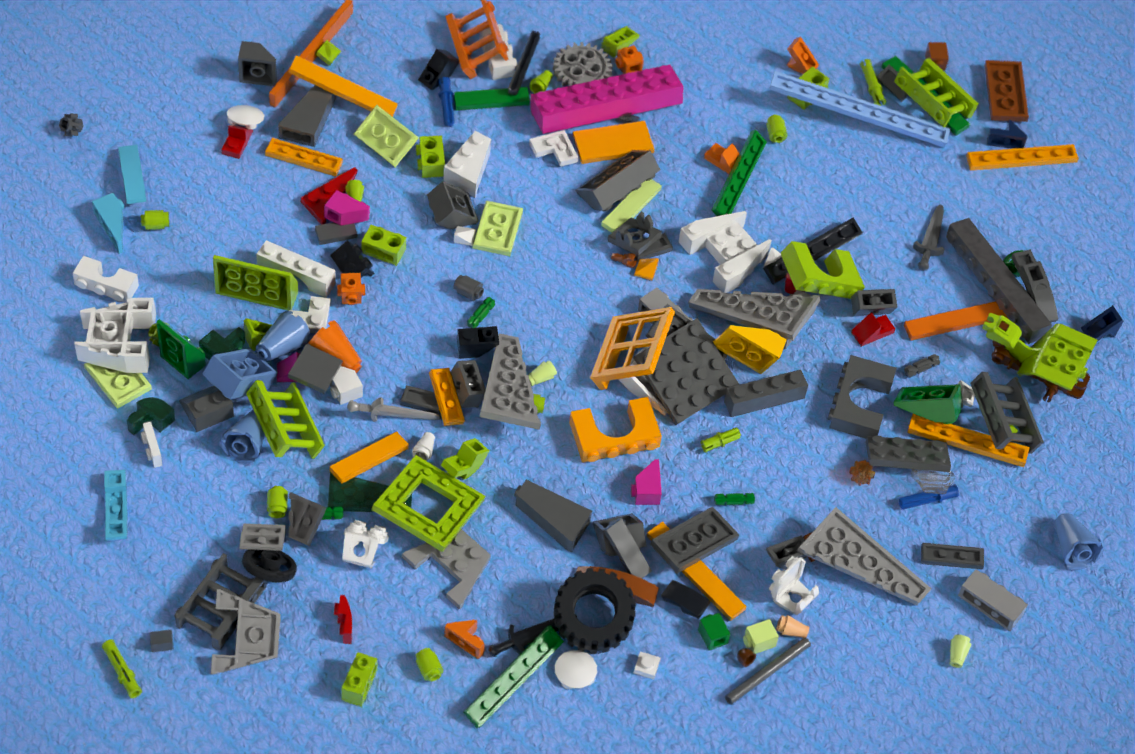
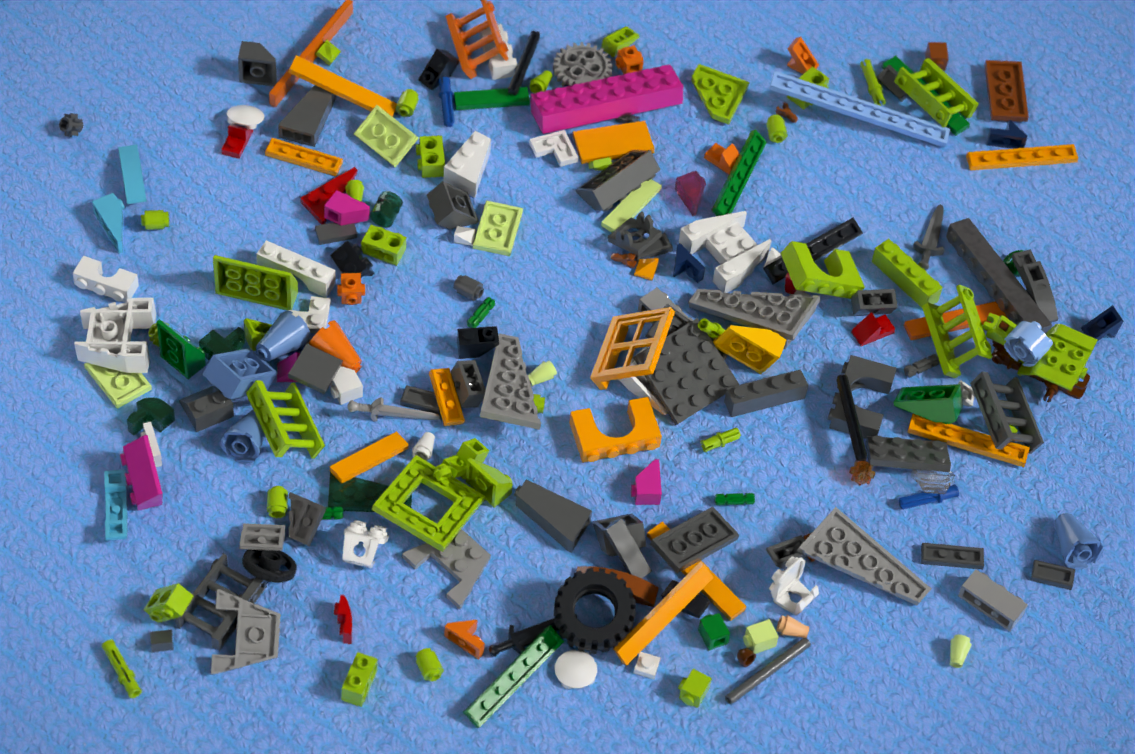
none -> dark pink slope [120,435,163,511]
none -> lime brick [144,583,193,623]
none -> clear green wheel [370,191,403,228]
none -> lime brick [395,89,419,117]
none -> lime plate [433,463,453,481]
none -> lime slope [466,458,513,508]
none -> lime tile [588,157,612,171]
none -> light orange tile [613,562,713,666]
none -> dark blue slope [673,243,705,283]
none -> clear pink slope [675,170,706,216]
none -> lime brick [678,669,712,708]
none -> lime plate [691,64,749,125]
none -> lime pin [698,318,725,338]
none -> dark orange piece [776,102,798,123]
none -> black axle [836,374,867,462]
none -> lime brick [871,239,943,308]
none -> lime fence [922,285,993,378]
none -> light blue brick [1004,321,1053,367]
none -> dark grey tile [1030,560,1075,590]

